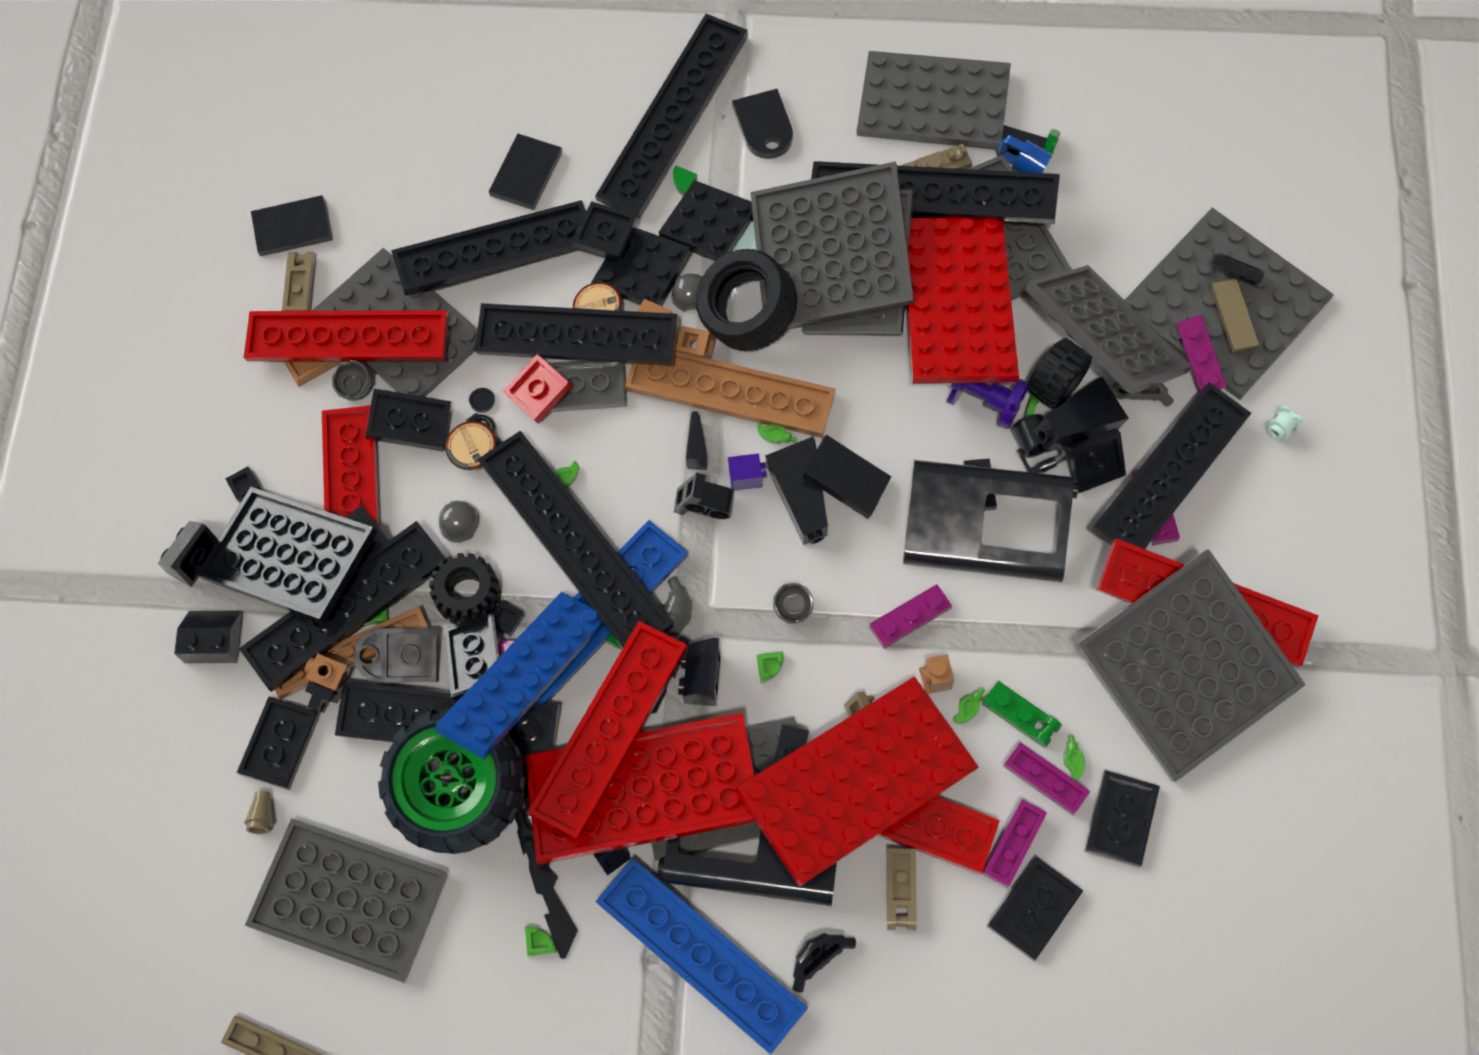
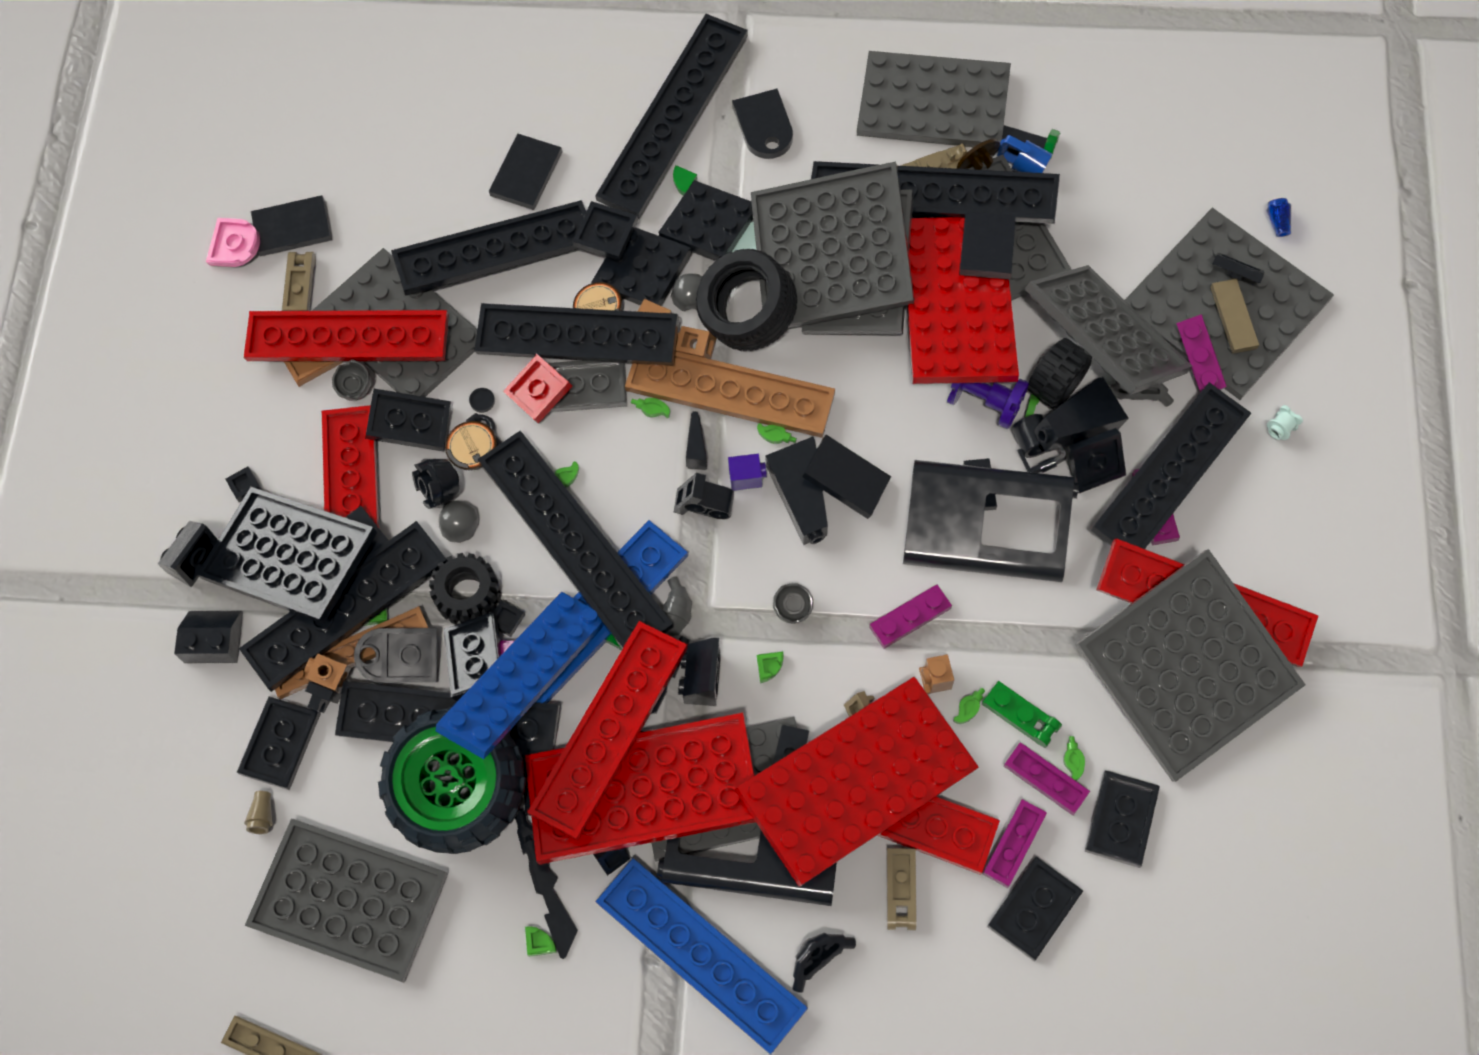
none -> bright pink tile [206,218,260,267]
none -> black cone [412,459,460,509]
none -> bright green piece [631,398,670,418]
none -> dark brown piece [957,138,1000,170]
none -> black tile [959,212,1016,279]
none -> clear blue cone [1266,198,1291,237]

